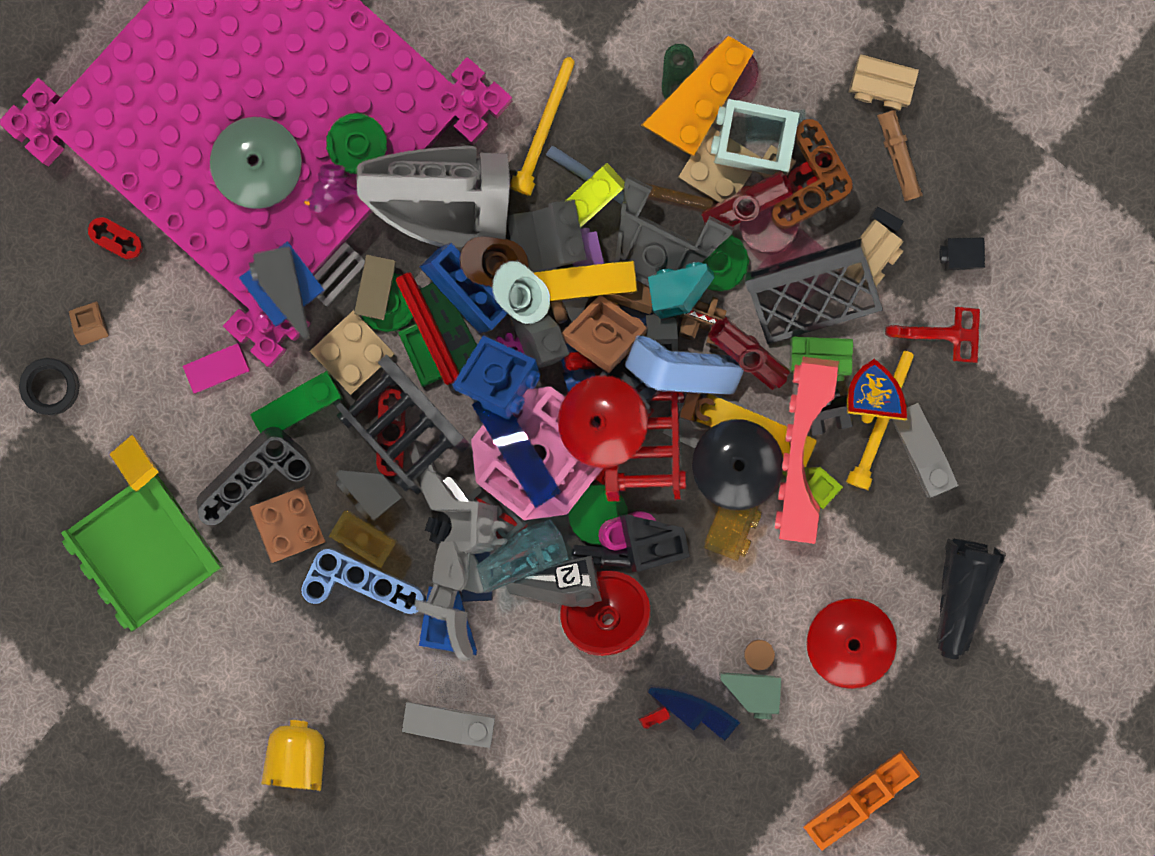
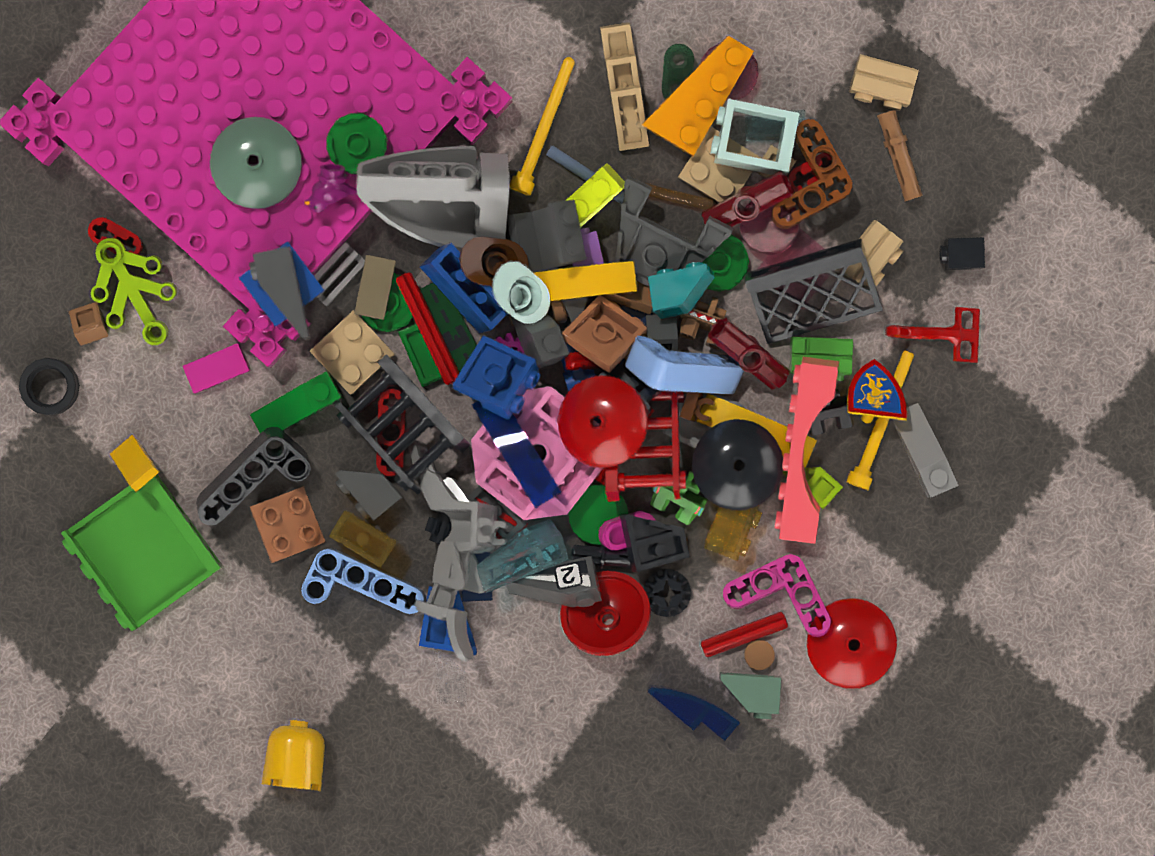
light grey slope [402,702,496,748] -> none
red tile [639,705,671,729] -> none
orange slope [803,750,920,851] -> none
black tile [869,207,904,234] -> none
black cone [936,538,1006,660] -> none
none -> lime plant [91,238,177,345]
none -> tan slope [600,22,649,151]
none -> black gear [644,569,691,617]
none -> bright green hips [650,471,708,525]
none -> red axle [701,612,788,657]
none -> dark pink beam [723,554,831,637]

